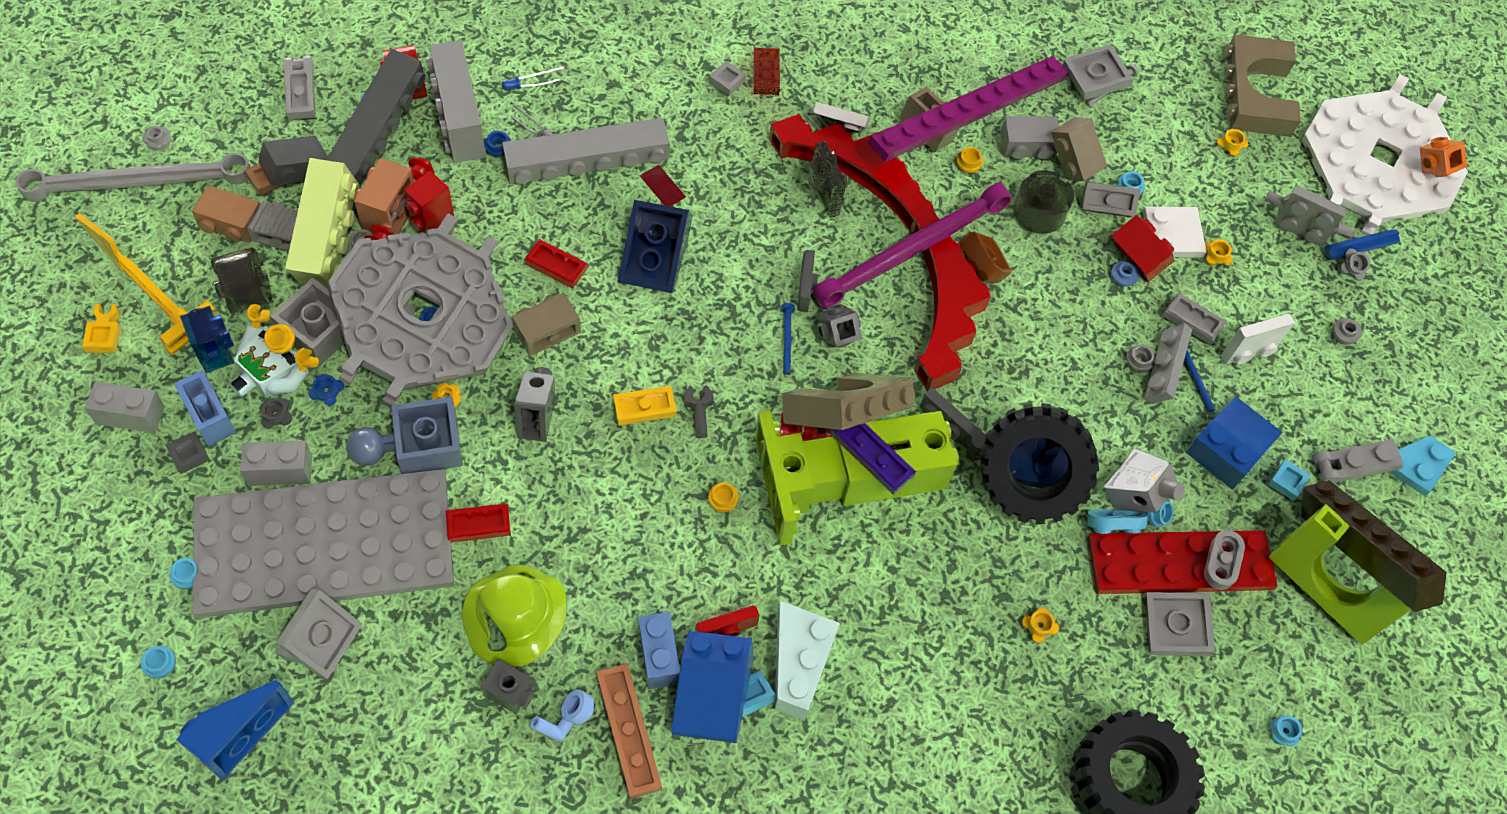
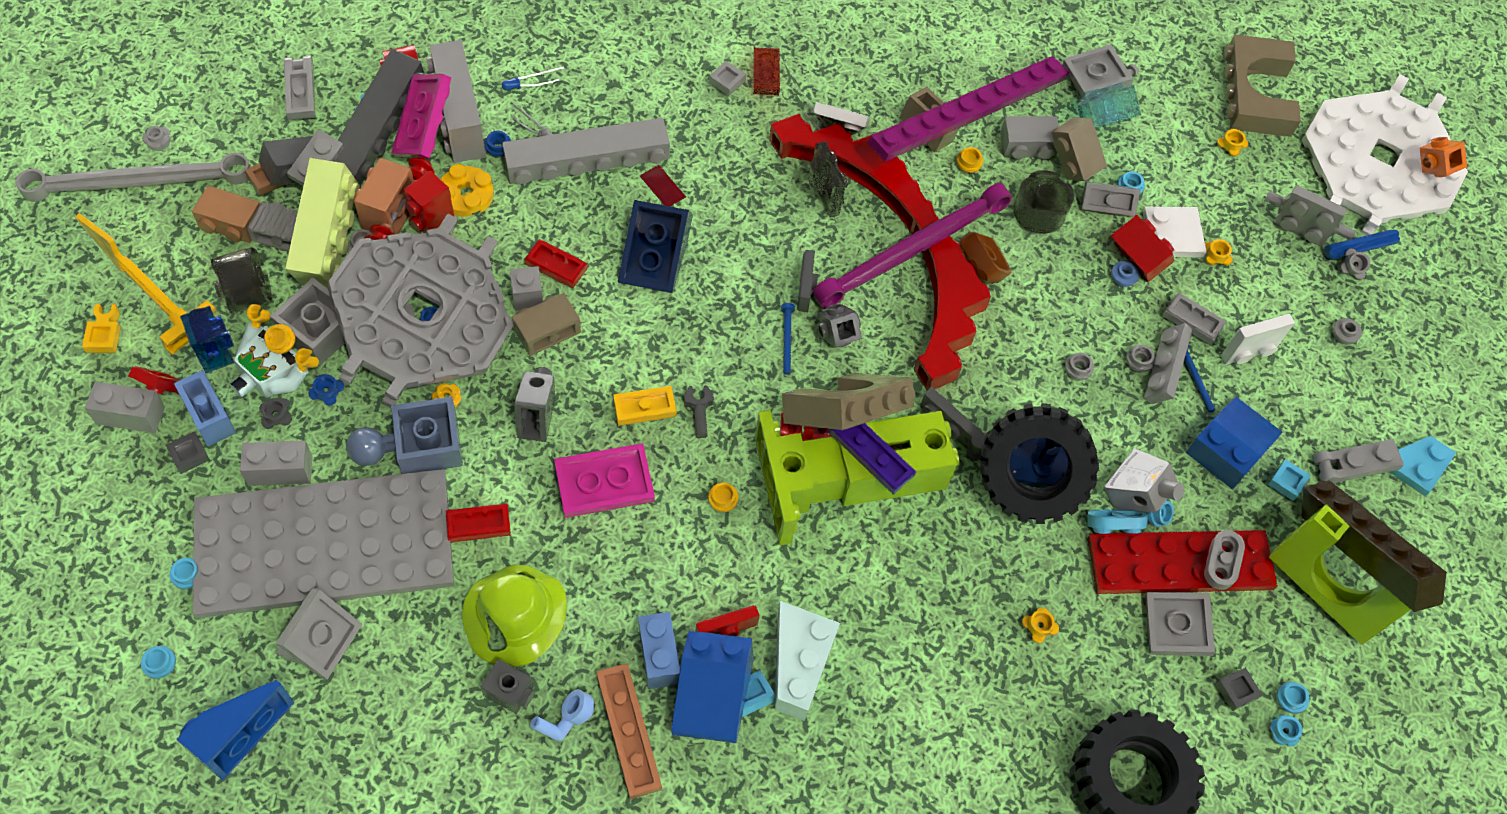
none -> red plate [128,366,180,395]
none -> light grey plate [287,129,344,186]
none -> dark pink plate [391,74,452,158]
none -> yellow plate [440,164,494,217]
none -> light grey brick [510,266,543,311]
none -> dark pink plate [554,443,655,518]
none -> light grey plate [1065,352,1094,380]
none -> clear light blue brick [1076,83,1141,128]
none -> dark grey plate [1216,667,1263,711]
none -> medium azure plate [1277,682,1309,714]

